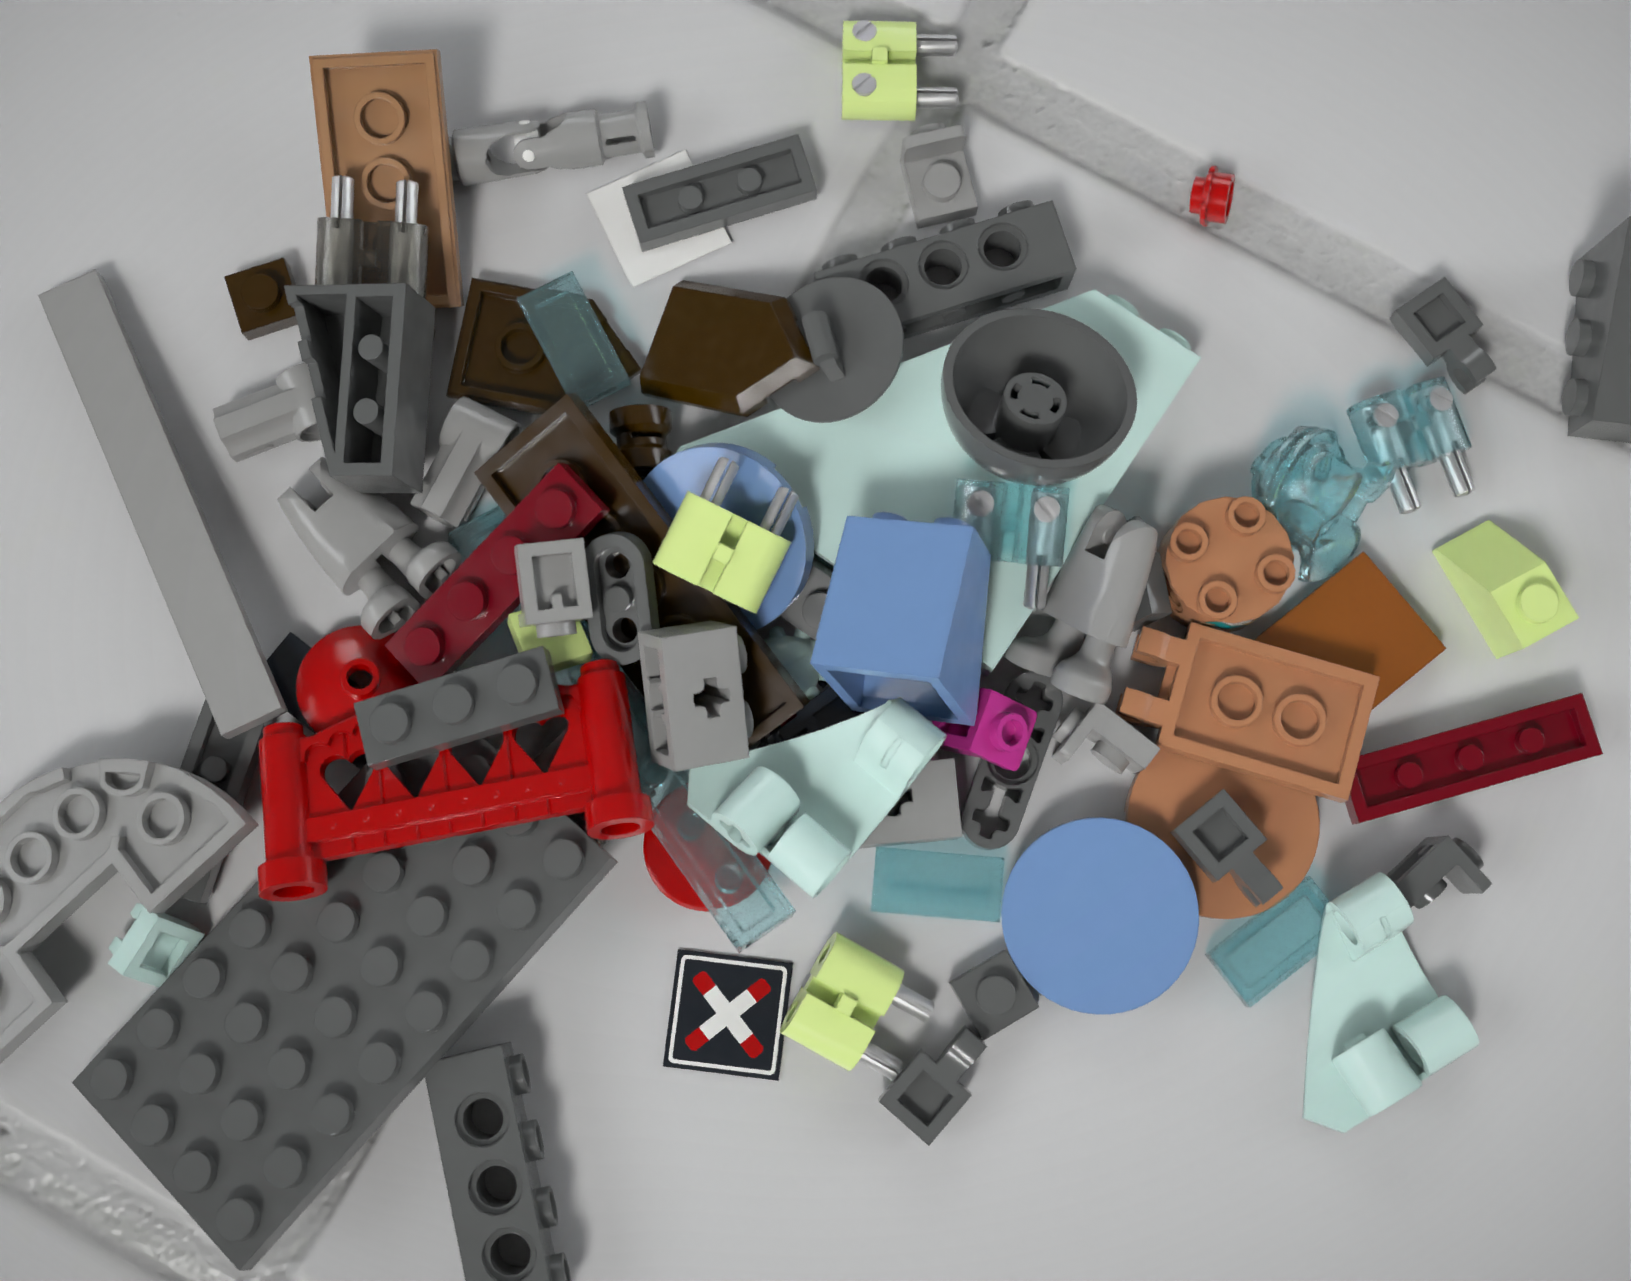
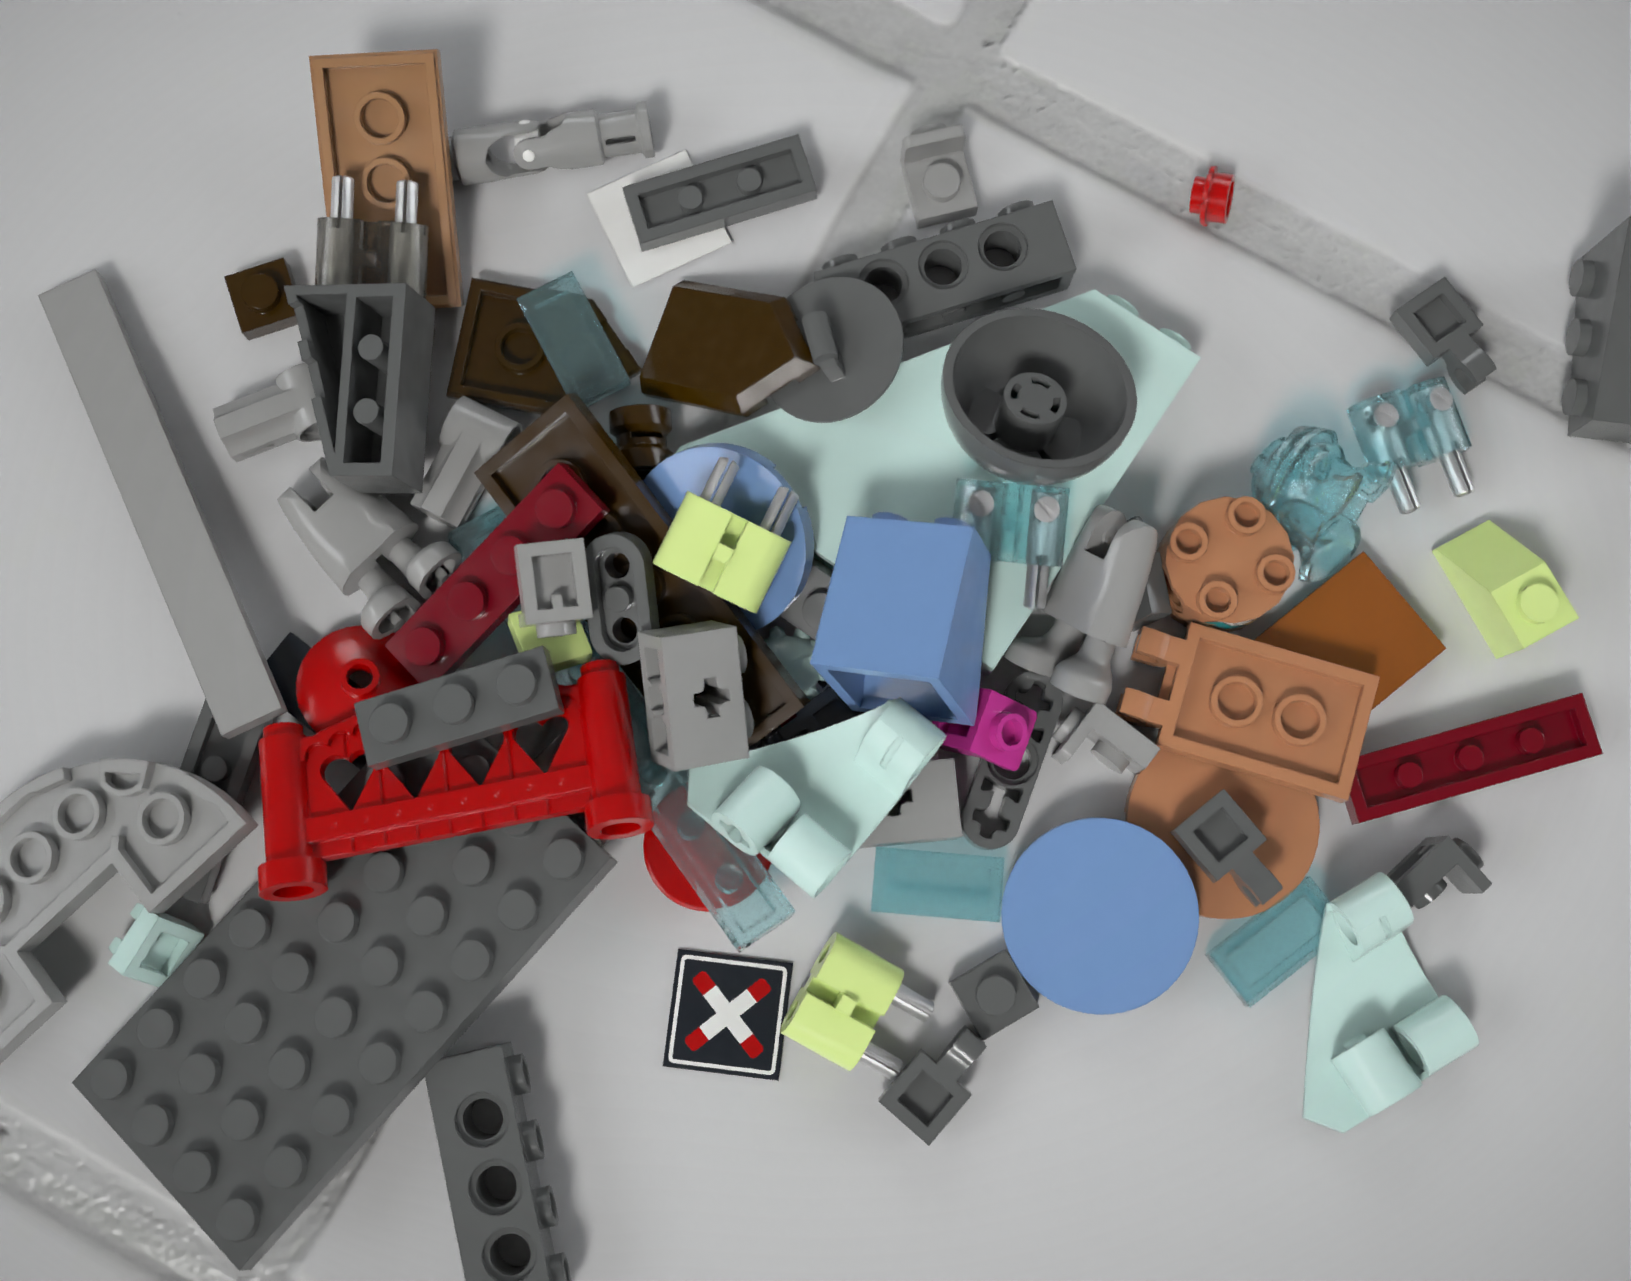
yellowish green piece [842,20,959,121] -> none

